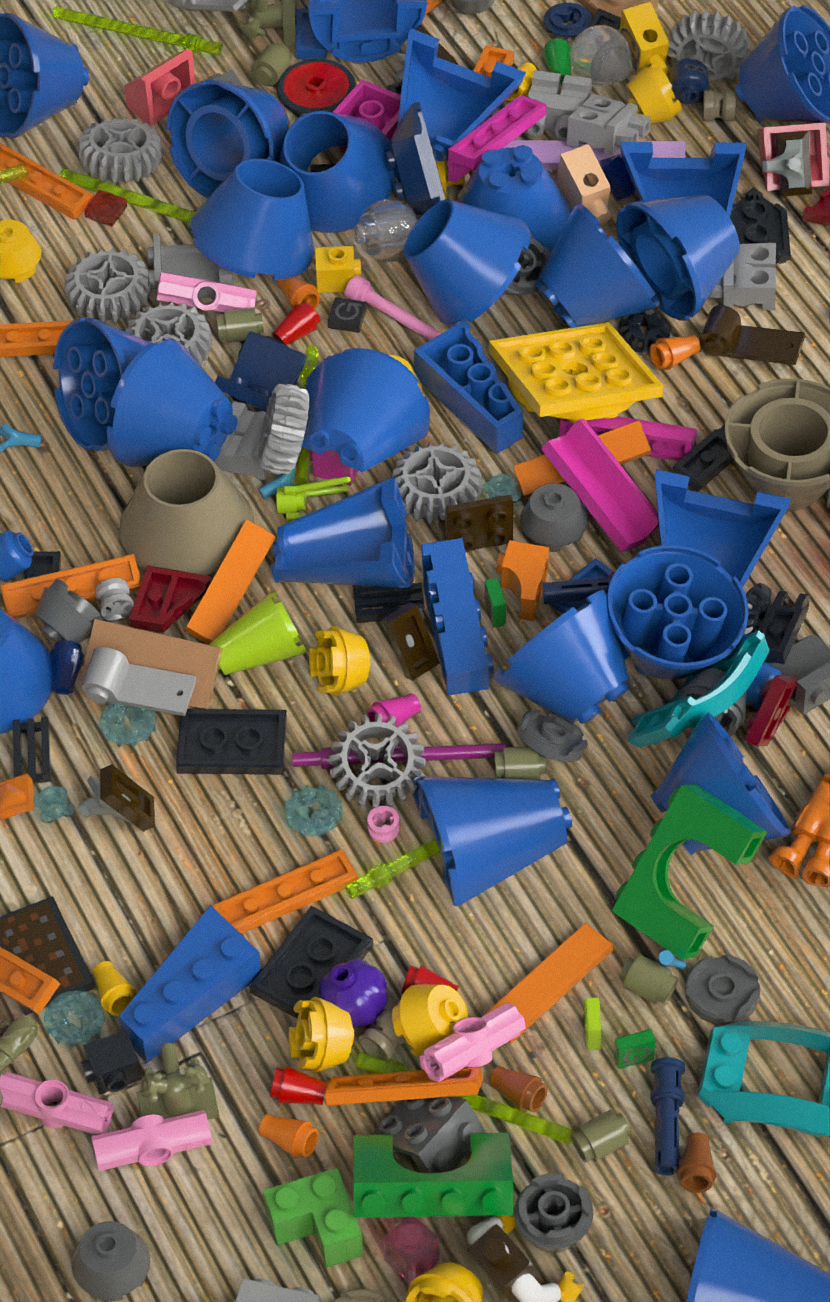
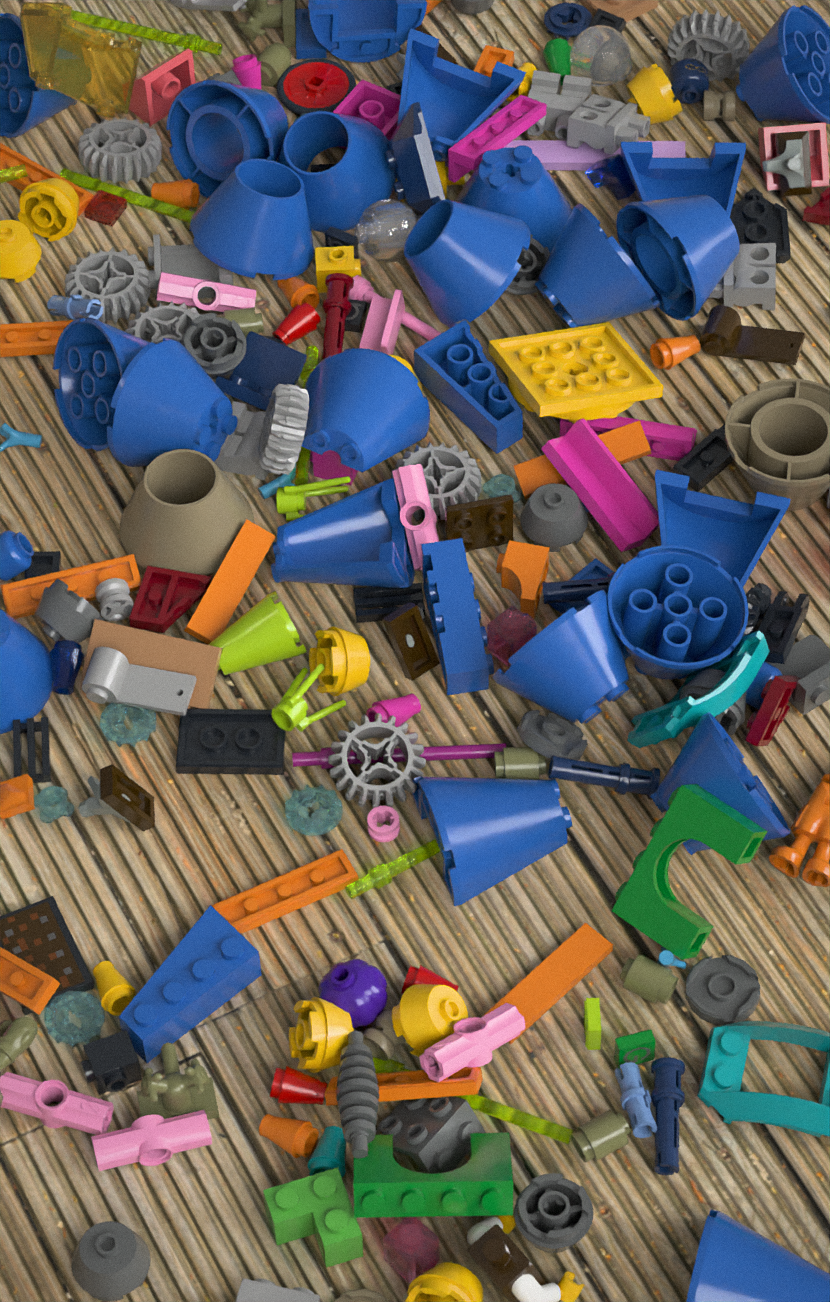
black tile [249,905,373,1019] -> none
green tile [485,578,506,628] -> none
dark orange cone [489,1066,548,1112] -> none
light nougat torso [556,144,612,225] -> none
yellow torso [617,2,669,76] -> none
black gear [618,312,670,353] -> none
dark orange cone [677,1132,716,1193] -> none
none -> yellow cone [18,178,79,242]
none -> clear yellow windscreen [20,2,142,118]
none -> medium blue pin [47,294,103,320]
none -> orange cone [151,179,200,210]
none -> dark grey cone [181,313,247,379]
none -> dark pink cone [231,54,261,89]
none -> lime plant [271,664,346,732]
none -> teal cone [308,1126,346,1177]
none -> dark red pin [321,273,354,361]
none -> black tile [325,226,359,259]
none -> dark grey piece [336,1031,379,1158]
none -> bright pink panel [359,289,405,355]
none -> bright pink piece [392,464,439,571]
none -> clear pink brick [487,605,537,668]
none -> dark blue pin [548,755,660,800]
none -> medium blue pin [615,1062,657,1138]

